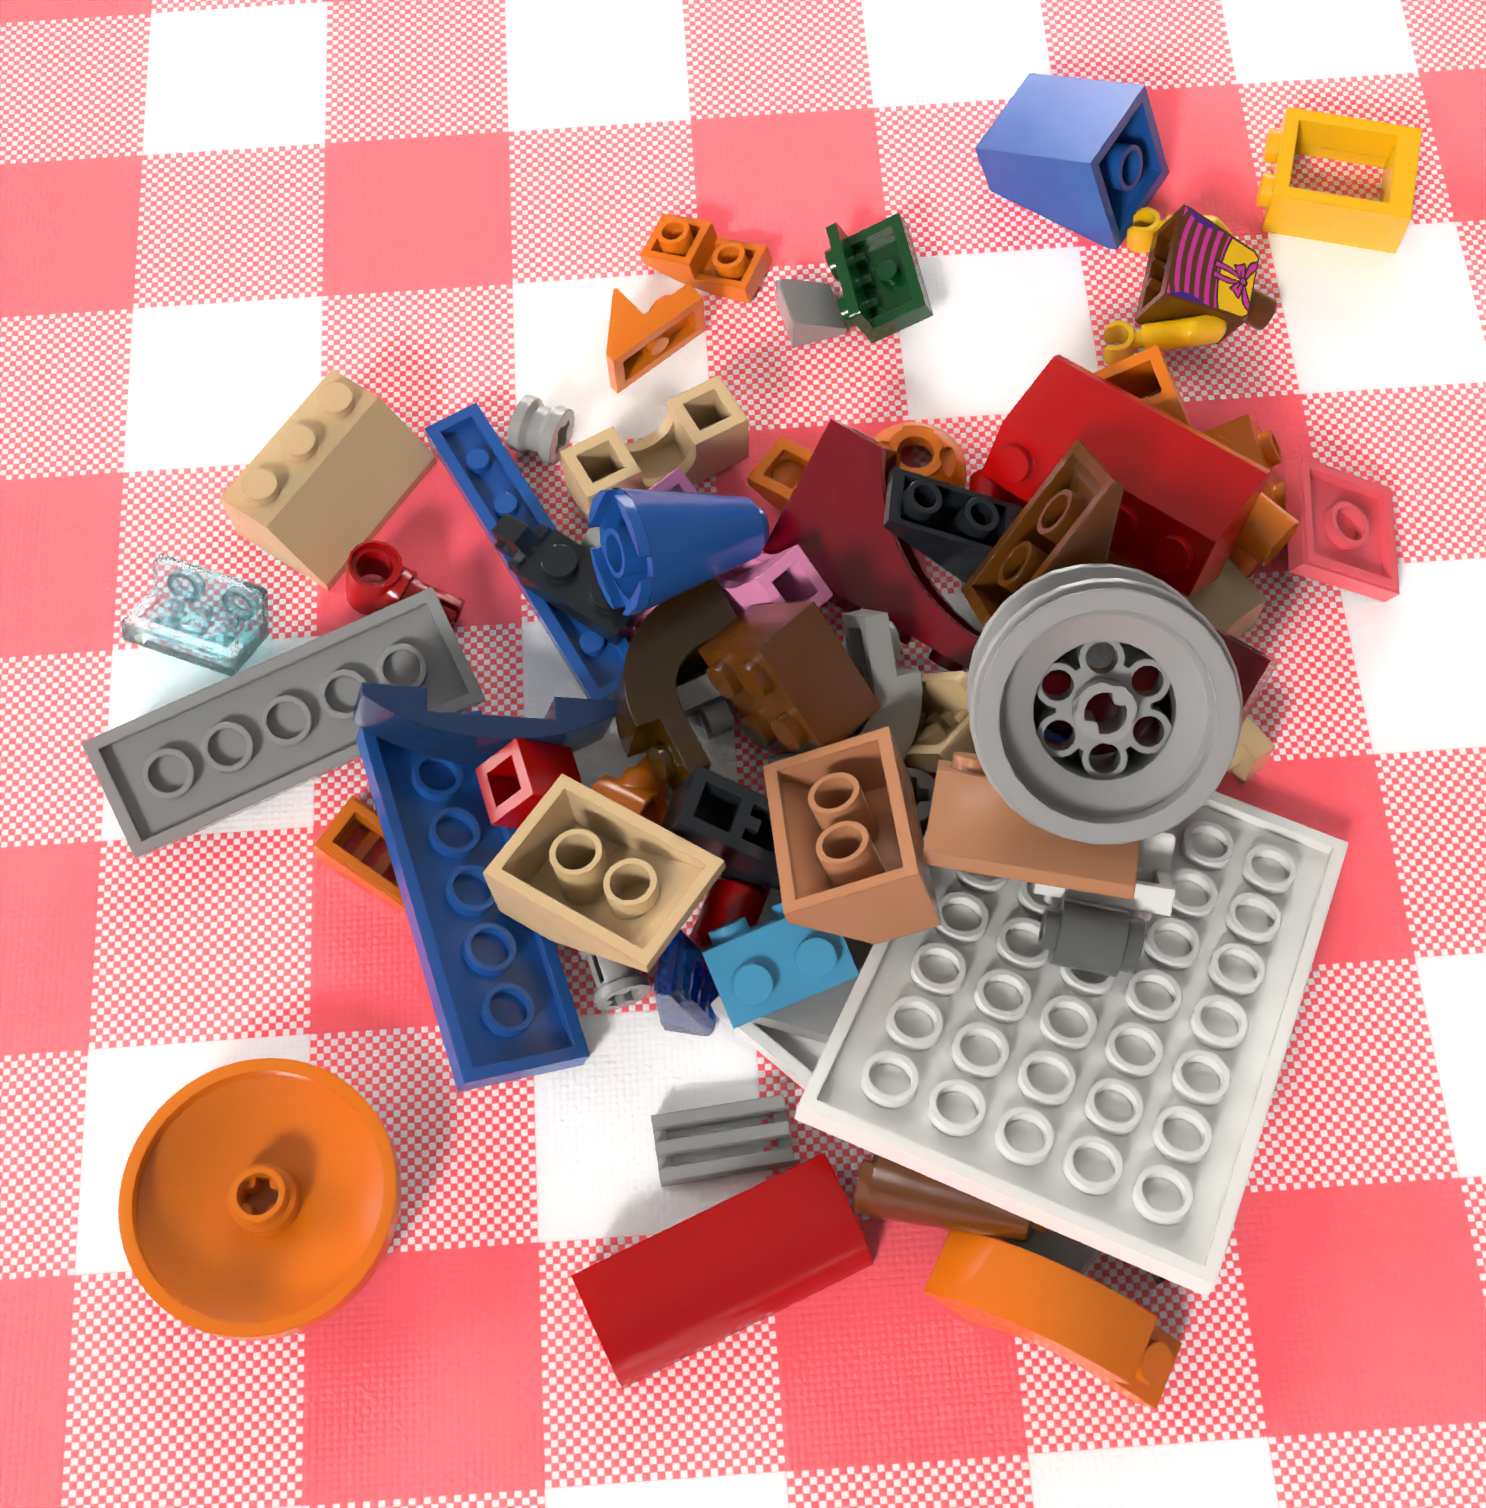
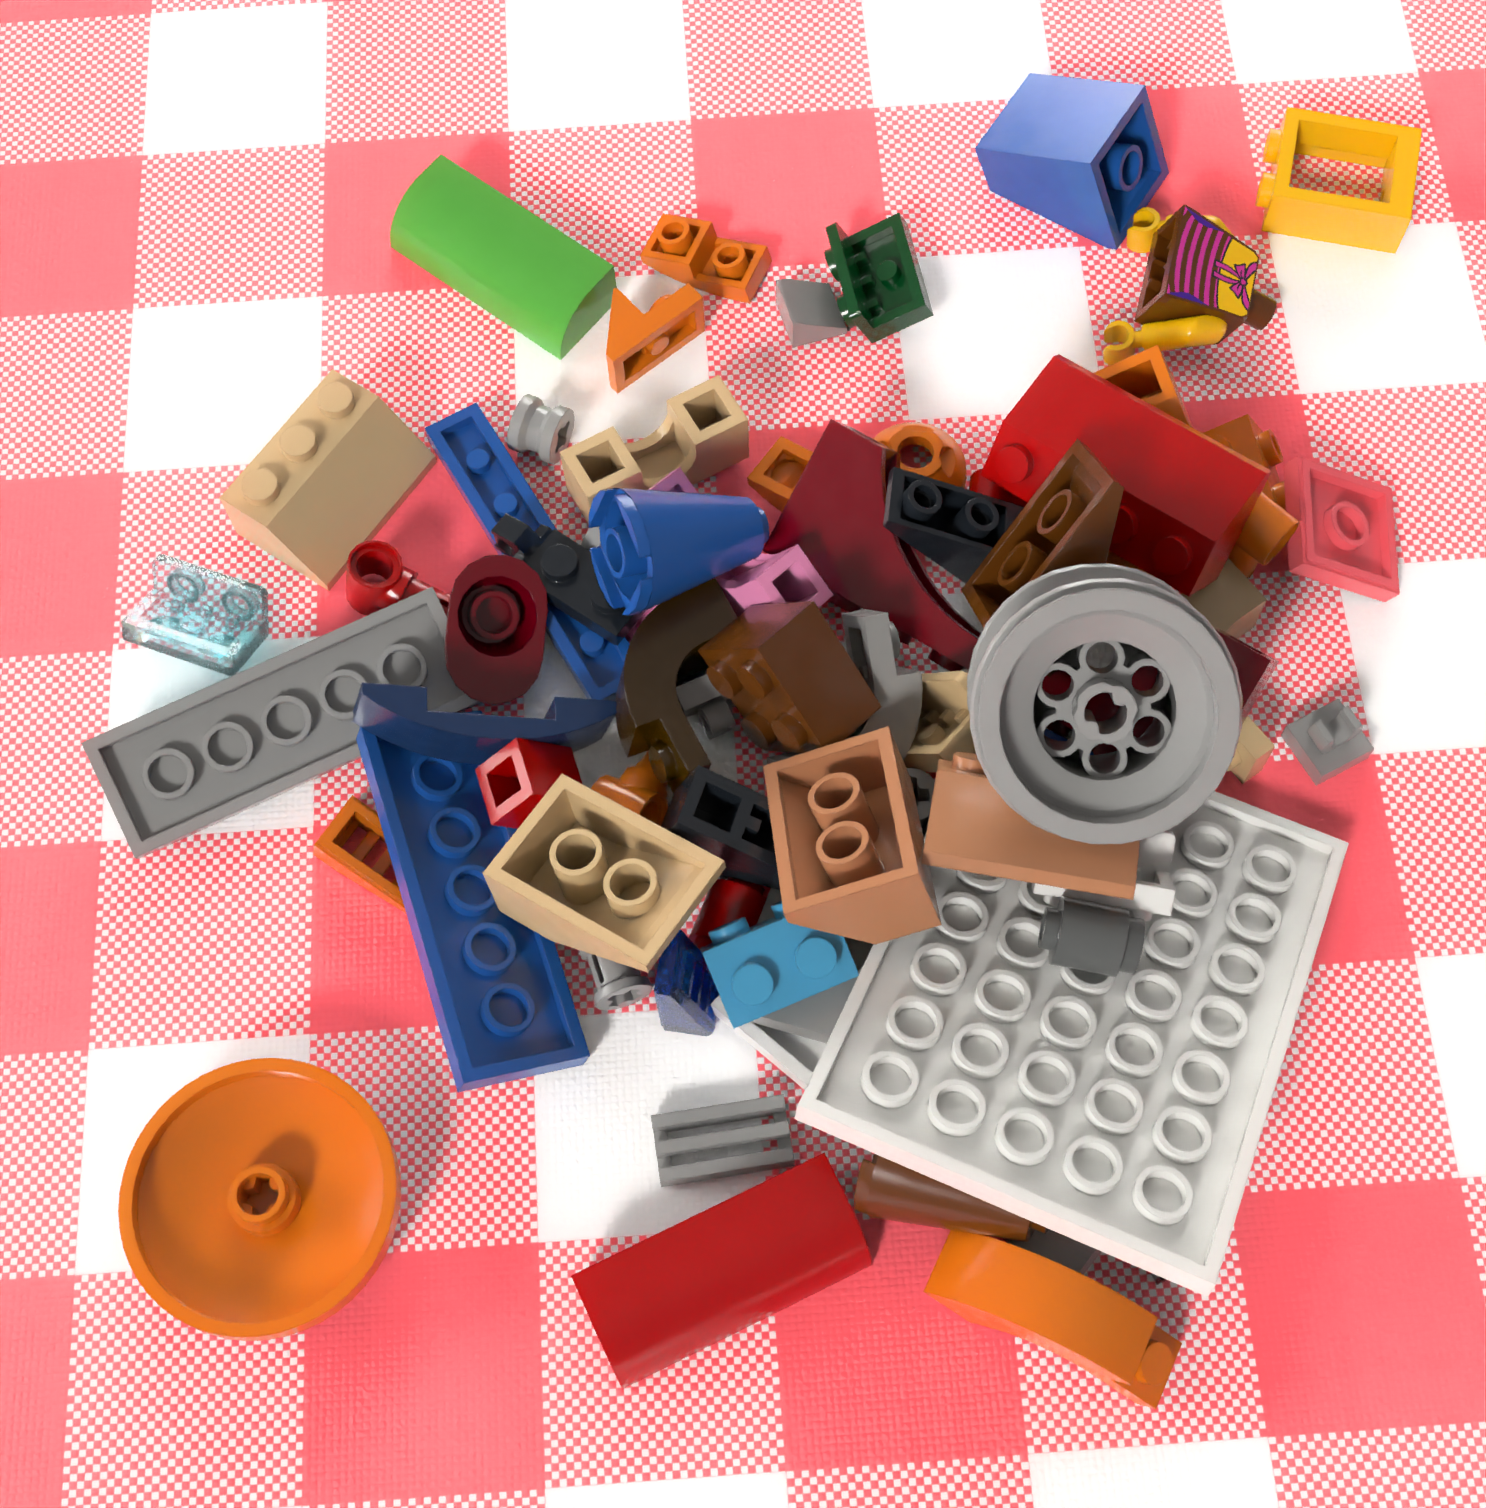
none -> bright green brick [390,154,617,360]
none -> dark red piece [444,554,548,705]
none -> light grey tile [1281,698,1375,786]

